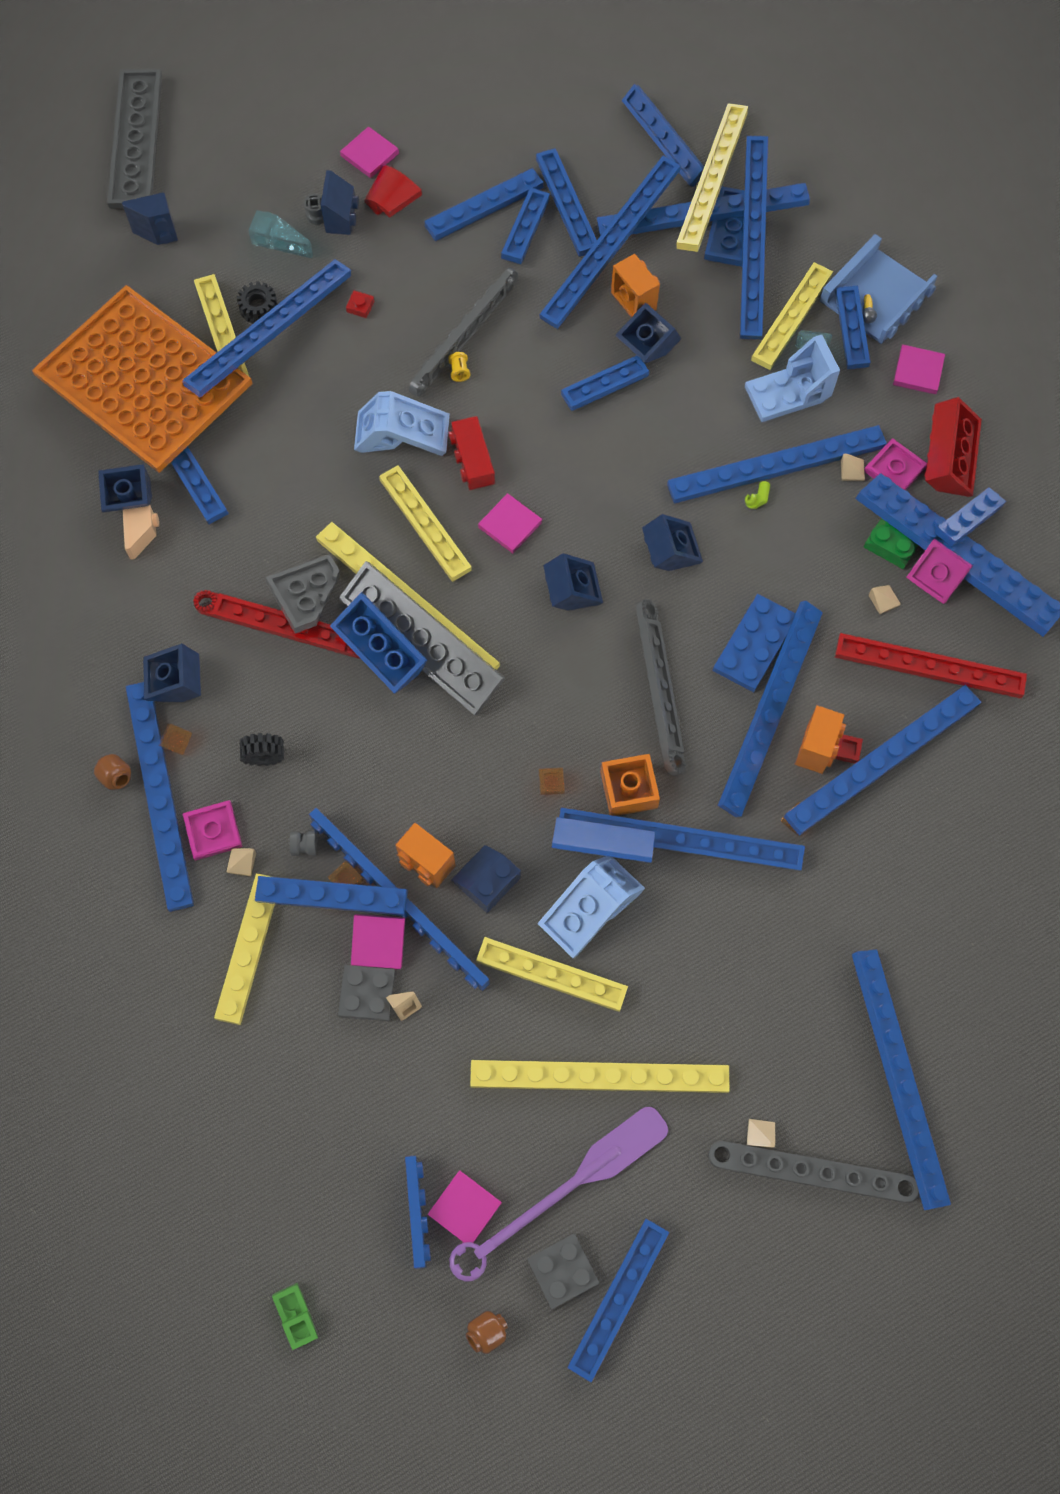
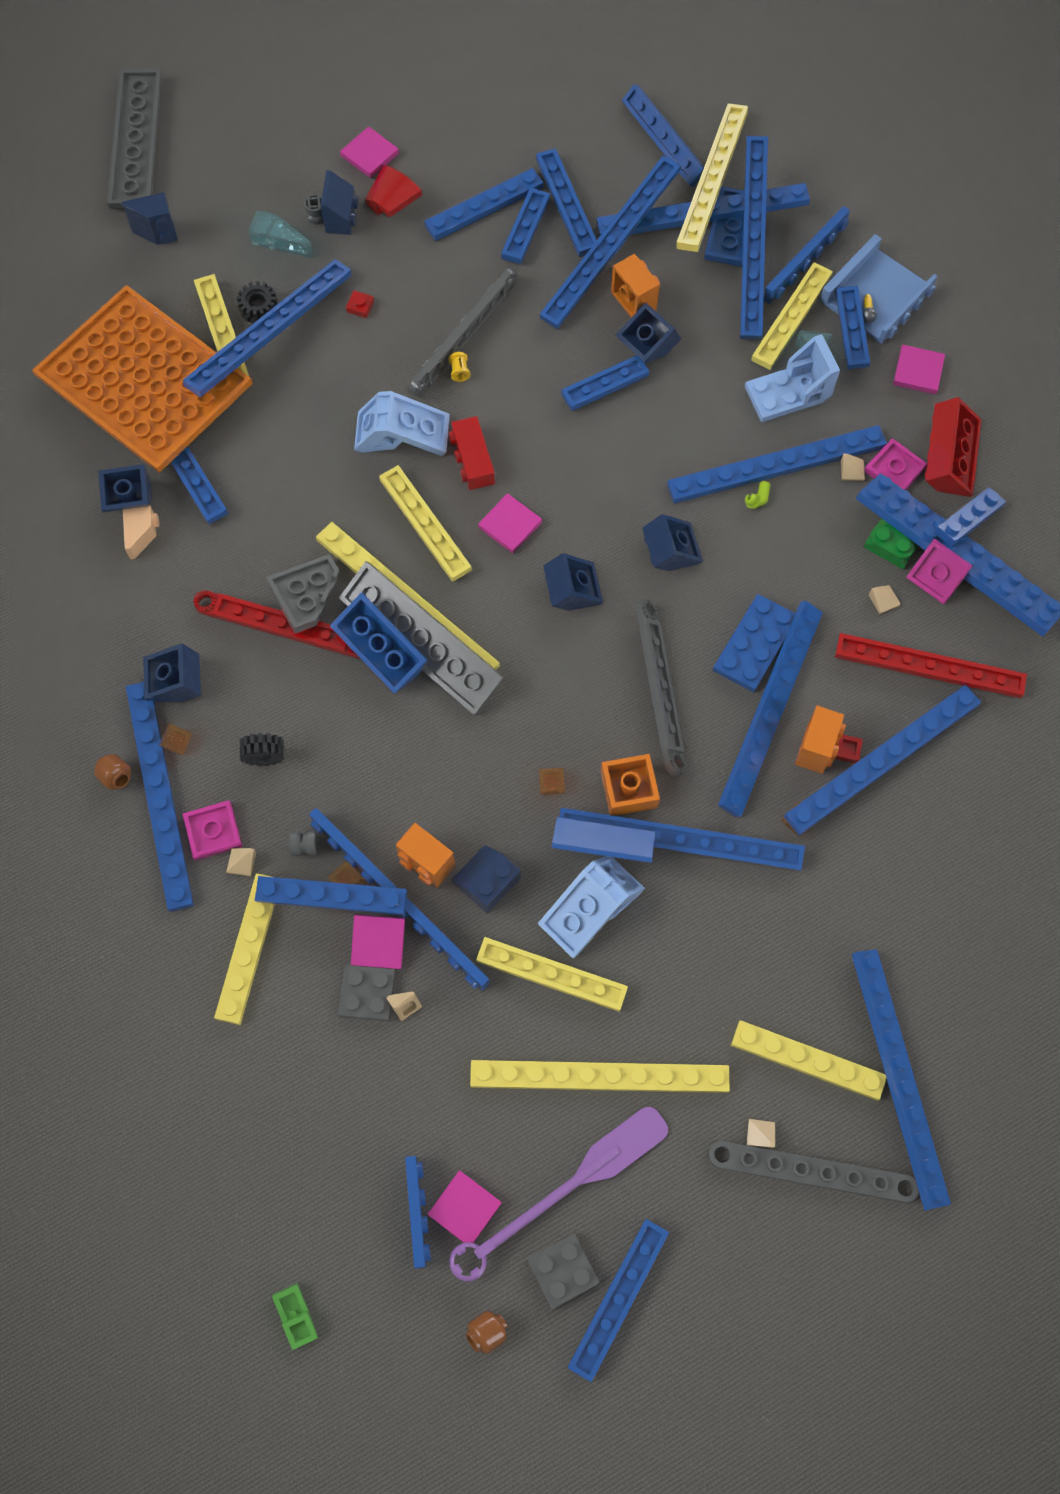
none -> light yellow plate [731,1020,886,1101]
none -> blue plate [763,206,850,305]

